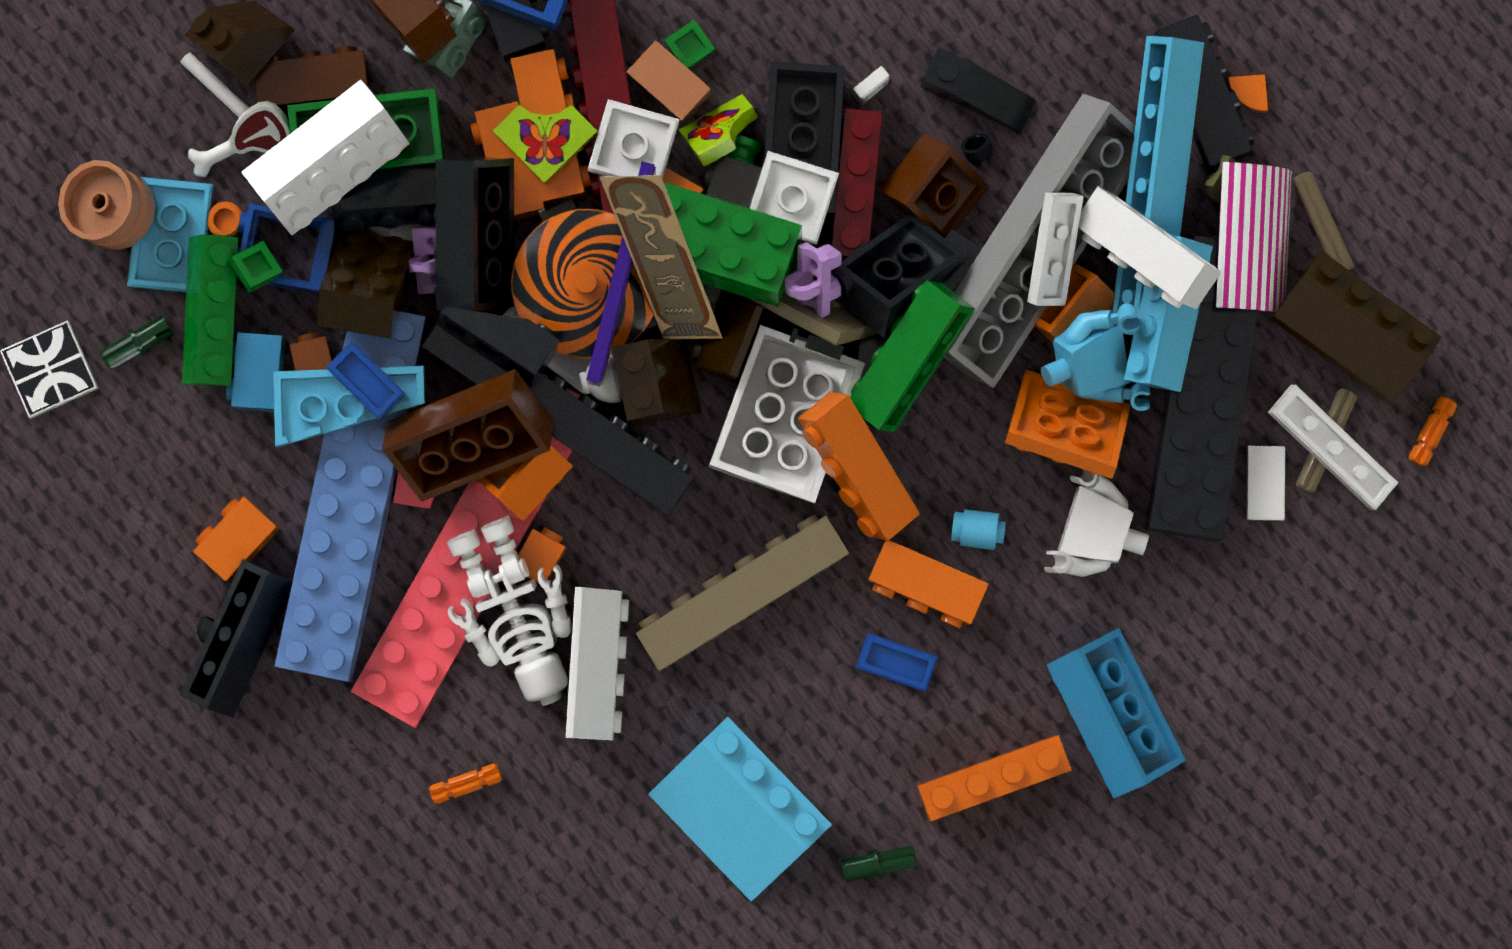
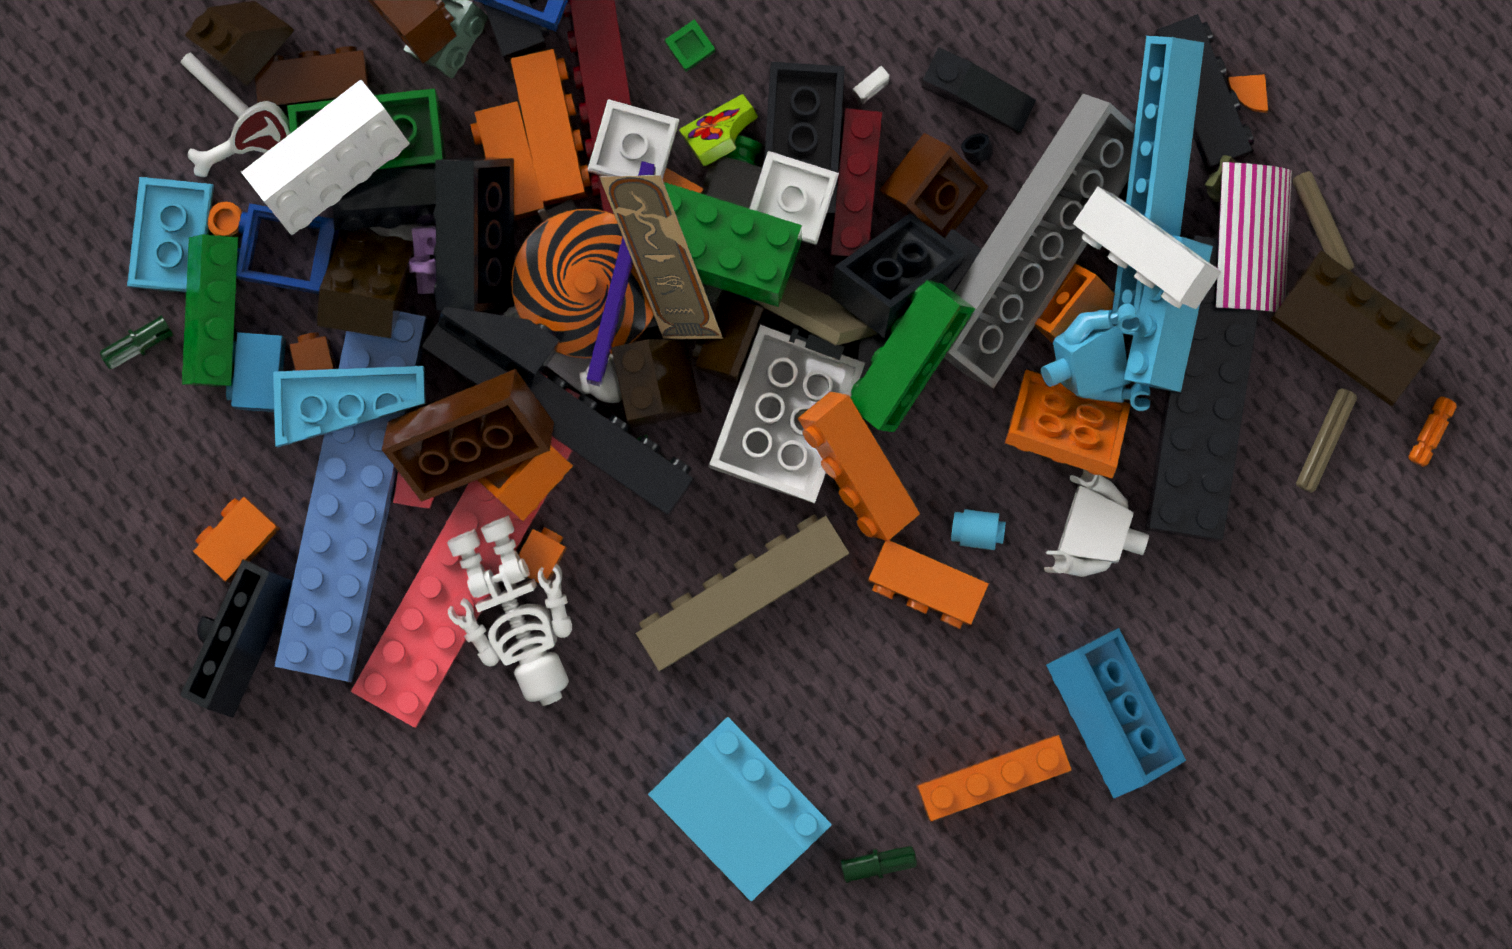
tile [0,320,99,419] -> none
nougat wheel [58,160,156,250] -> none
green plate [230,241,283,293] -> none
blue tile [325,341,407,421] -> none
orange axle [429,763,502,804] -> none
lime tile [493,105,598,185] -> none
white slope [565,587,629,740] -> none
nougat brick [626,40,711,122] -> none
lavender hips [785,242,842,318] -> none
blue tile [856,633,938,692] -> none
white plate [1027,192,1084,306] -> none
white tile [1246,446,1285,521] -> none
white tile [1268,385,1398,511] -> none

